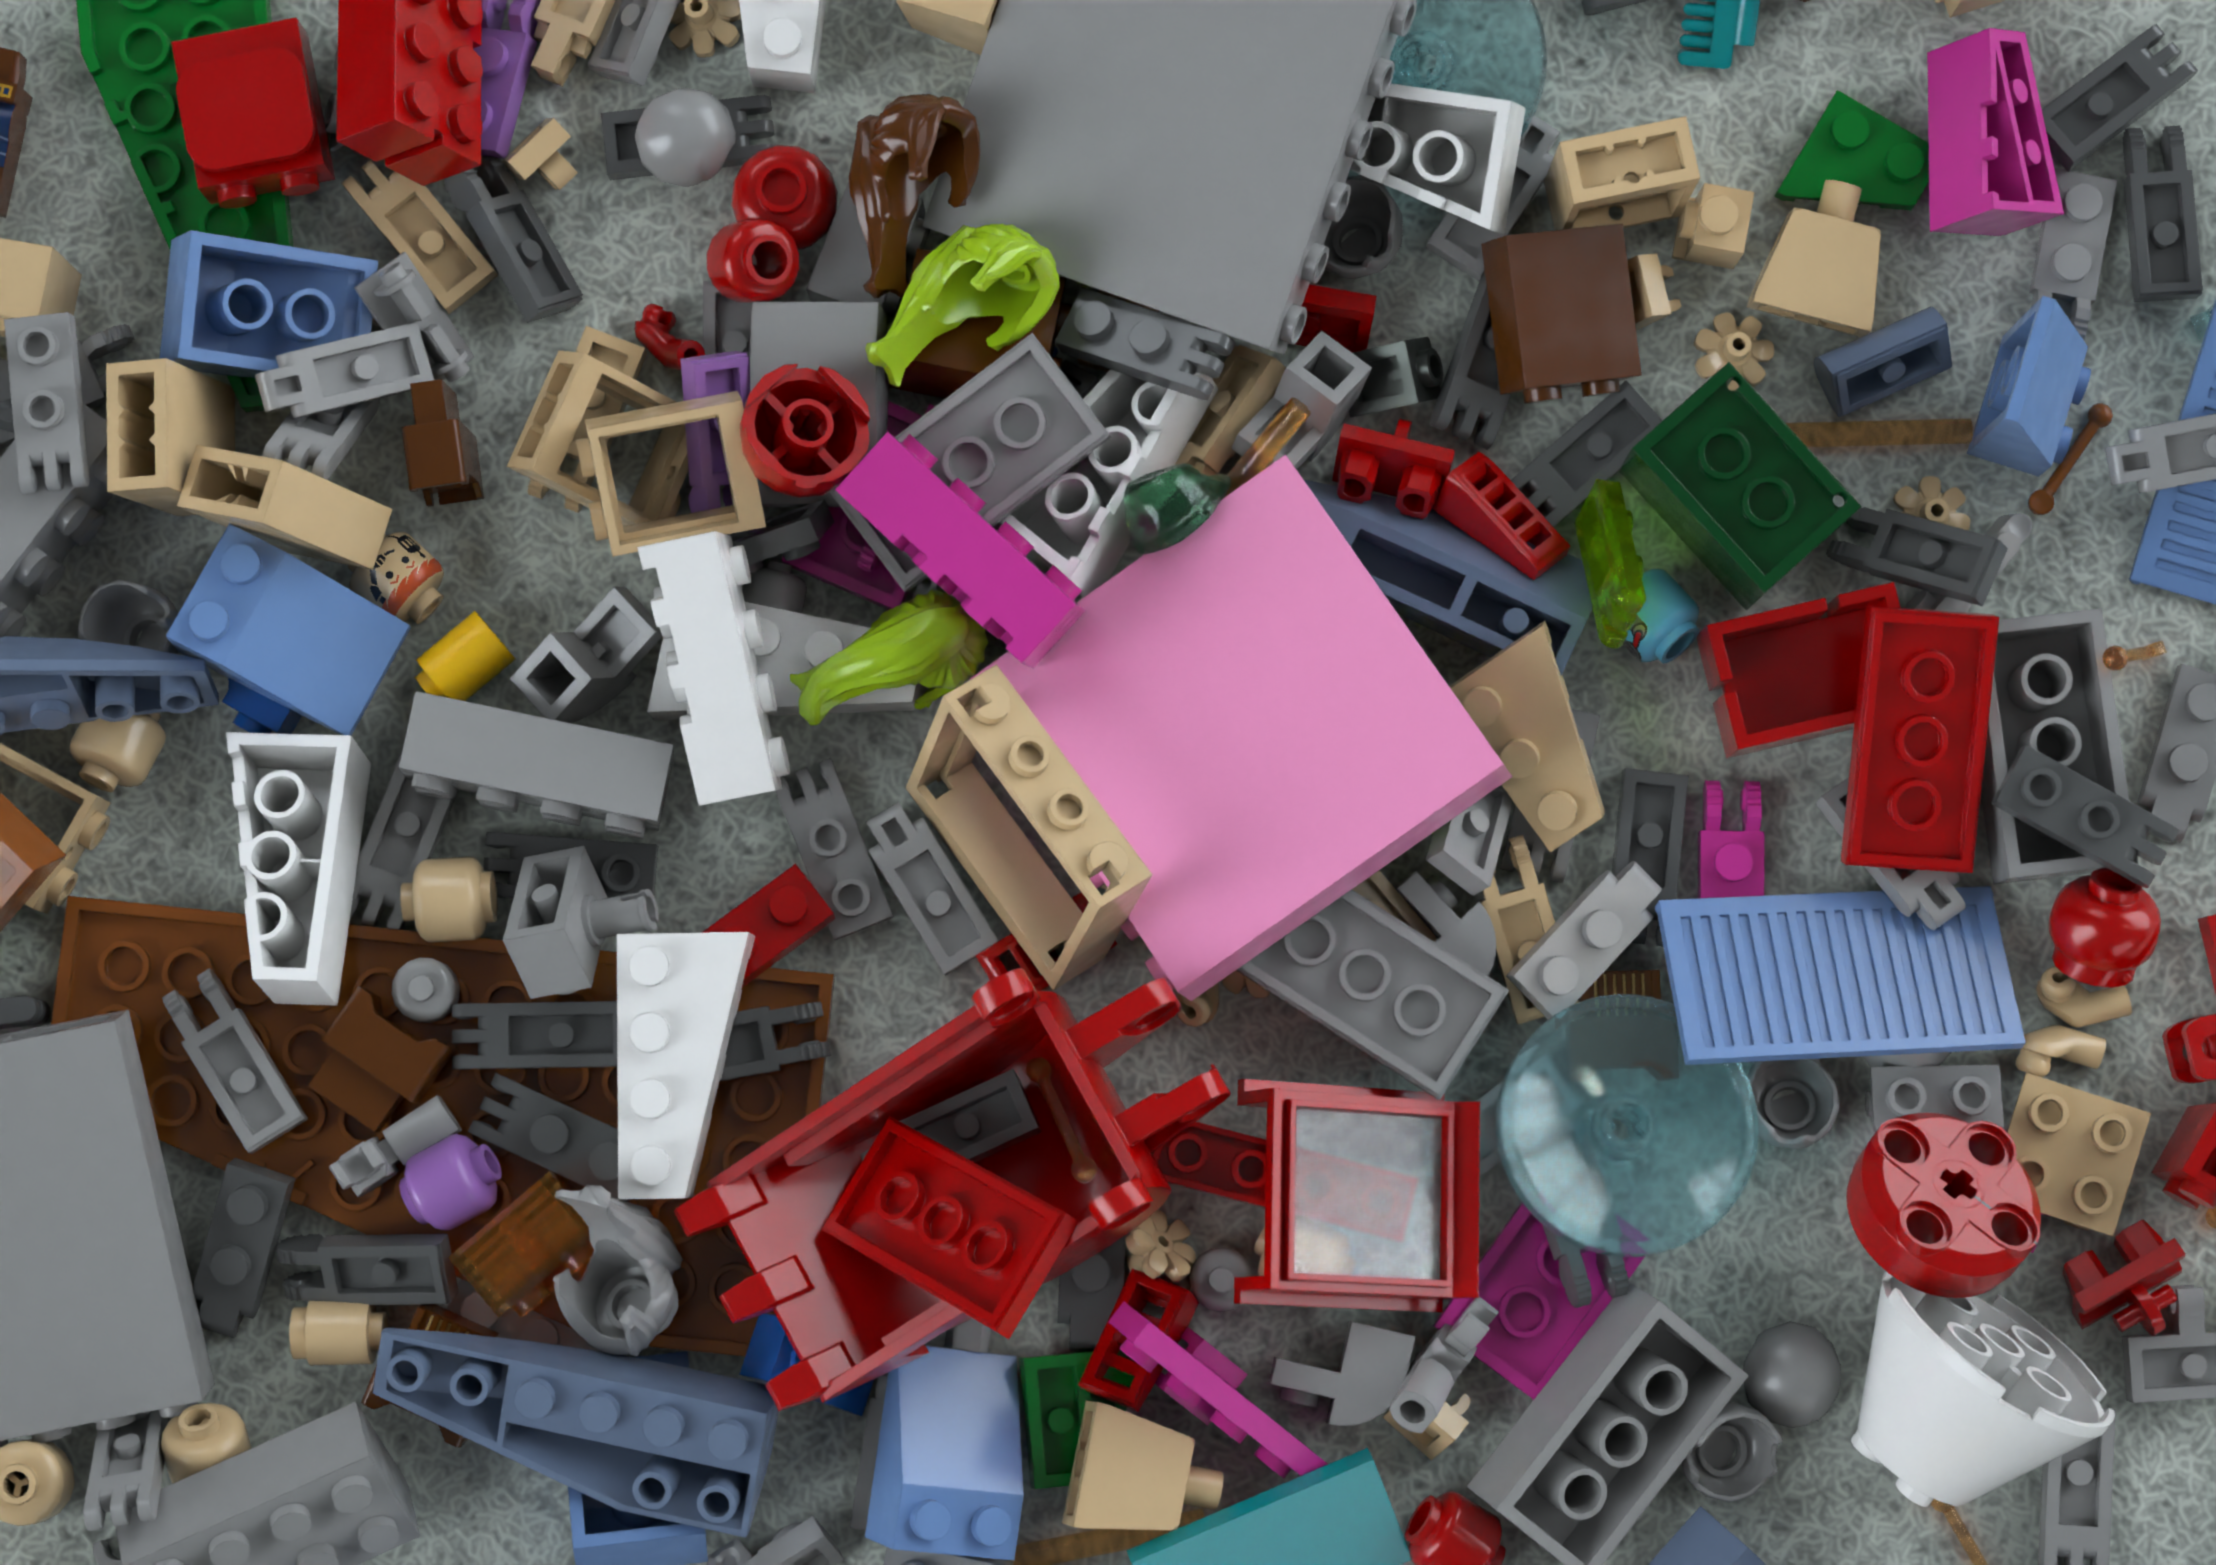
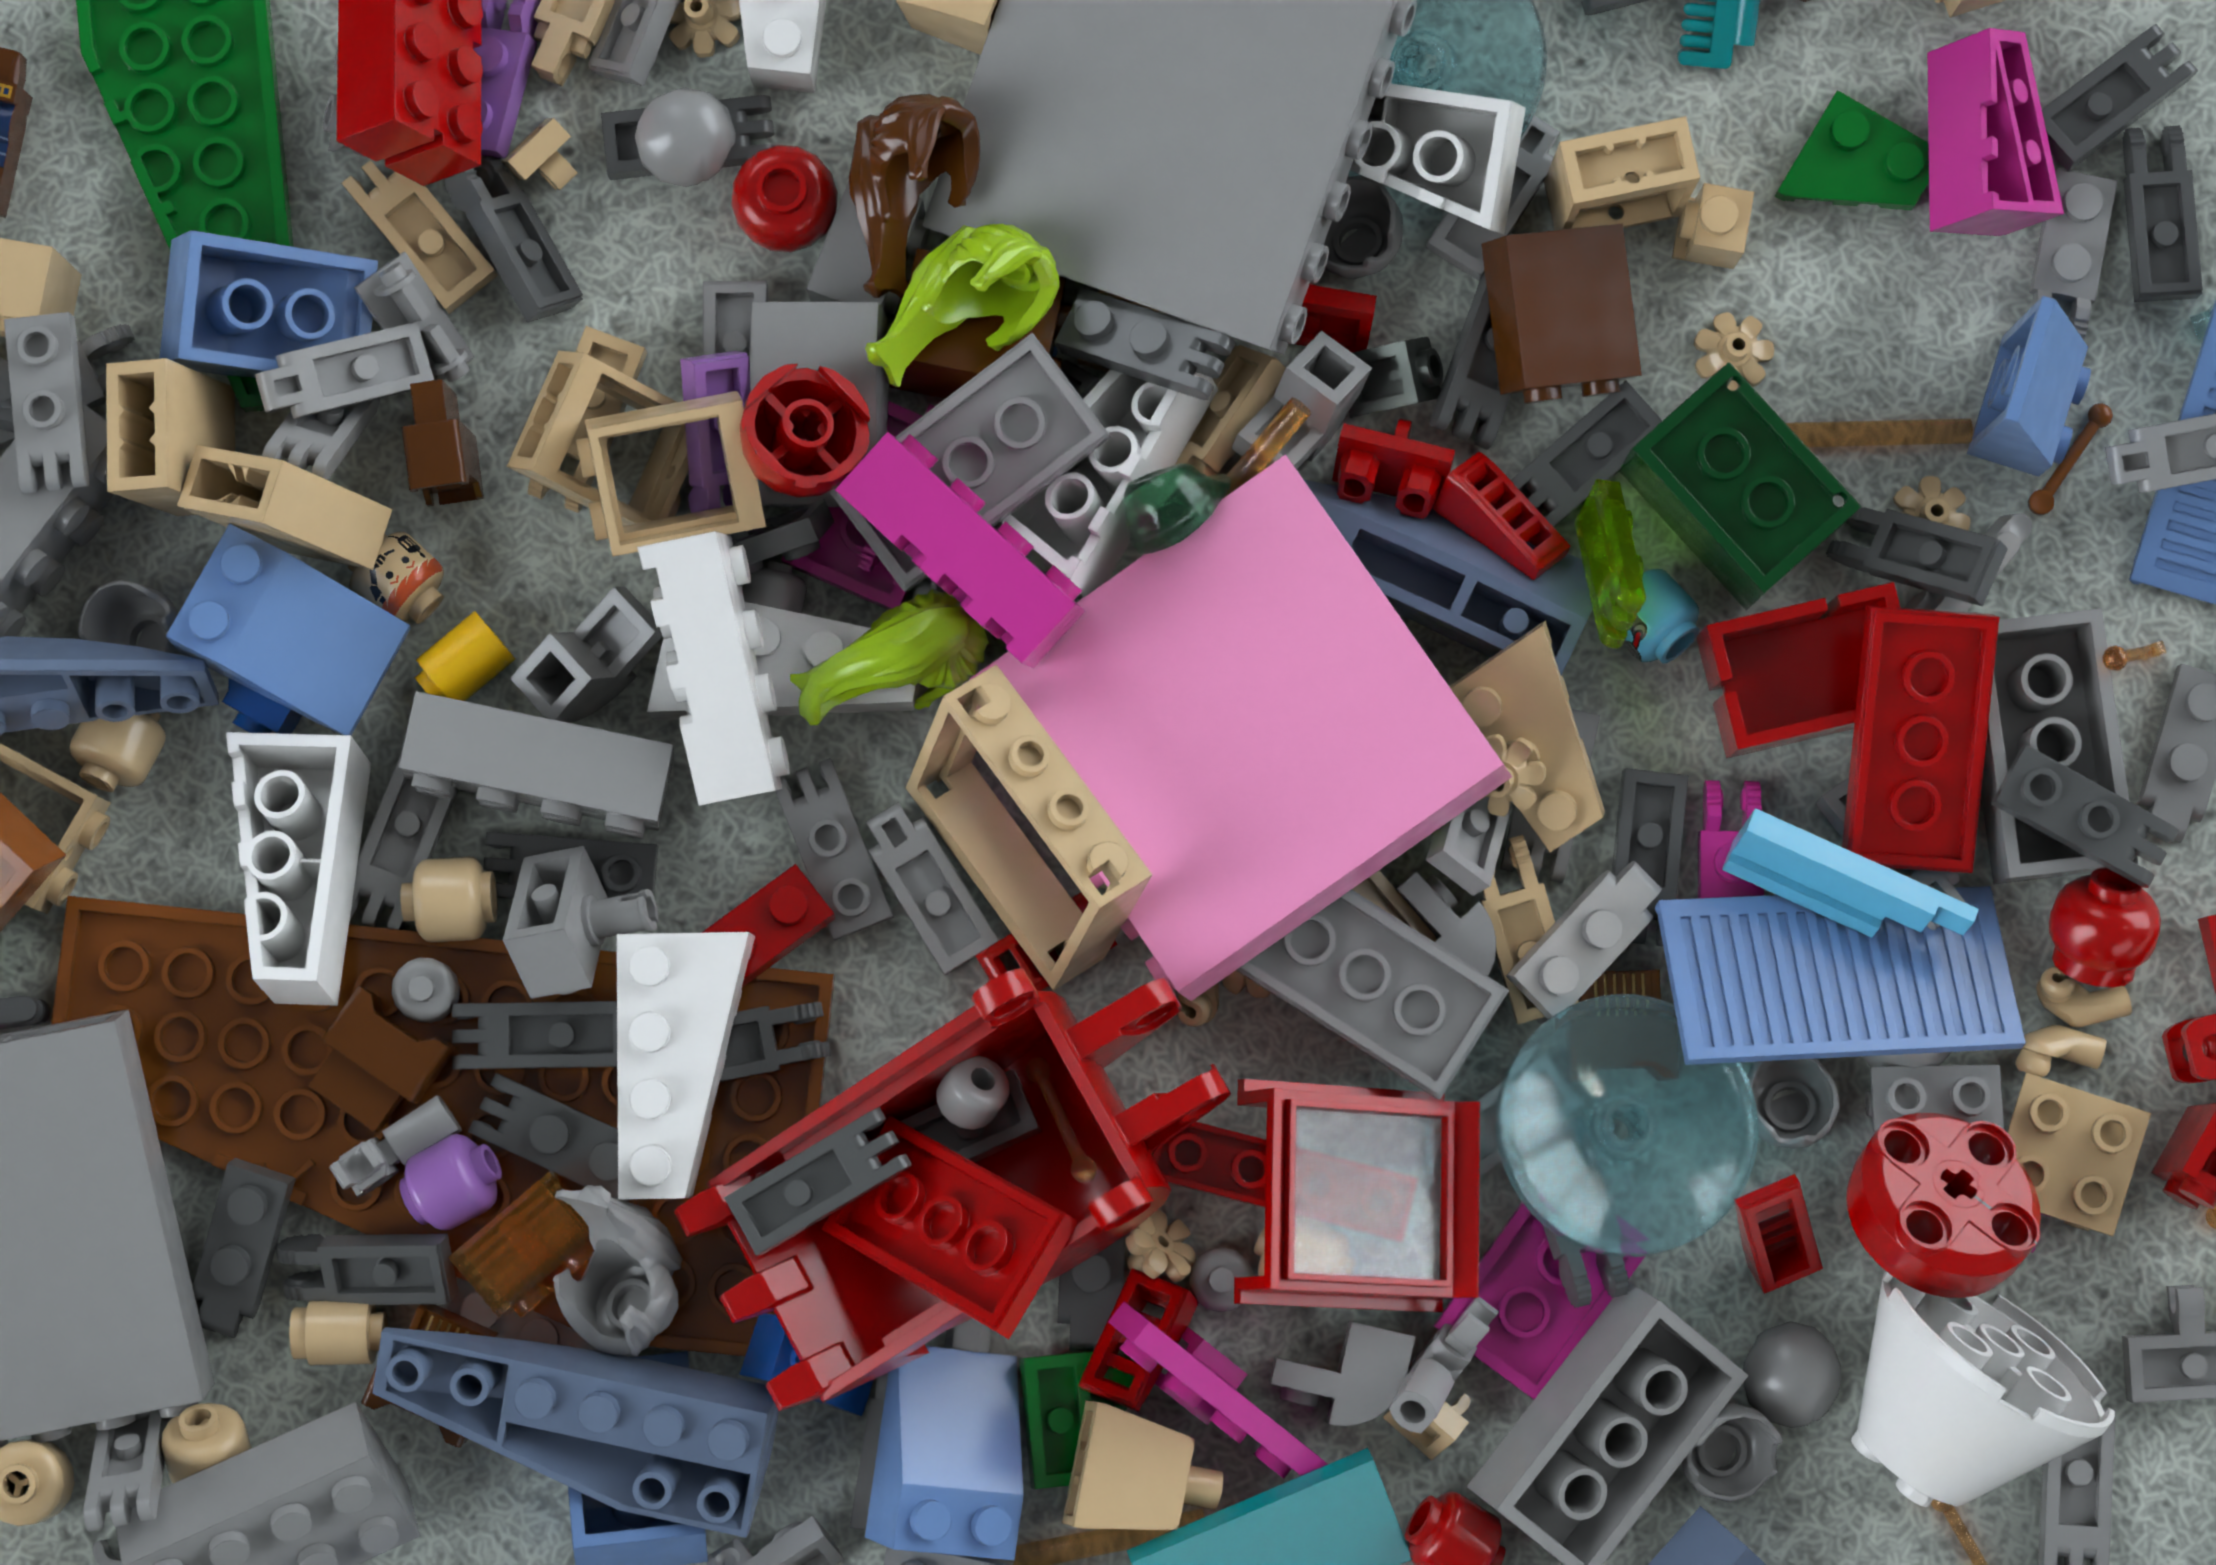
light grey hinge [162,968,308,1154] -> none
red brick [171,17,335,208] -> none
red arm [634,304,705,370] -> none
red head [706,219,799,303] -> none
tan tile [1627,253,1682,331] -> none
tan torso [1747,180,1881,337] -> none
sand blue brick [1814,307,1952,417] -> none
red hips [2062,1219,2186,1336] -> none
none -> dark grey hinge [724,1107,912,1255]
none -> light grey piece [936,1056,1010,1130]
none -> tan plant [1477,734,1546,816]
none -> medium azure piece [1722,808,1979,938]
none -> red slope [1734,1174,1823,1294]

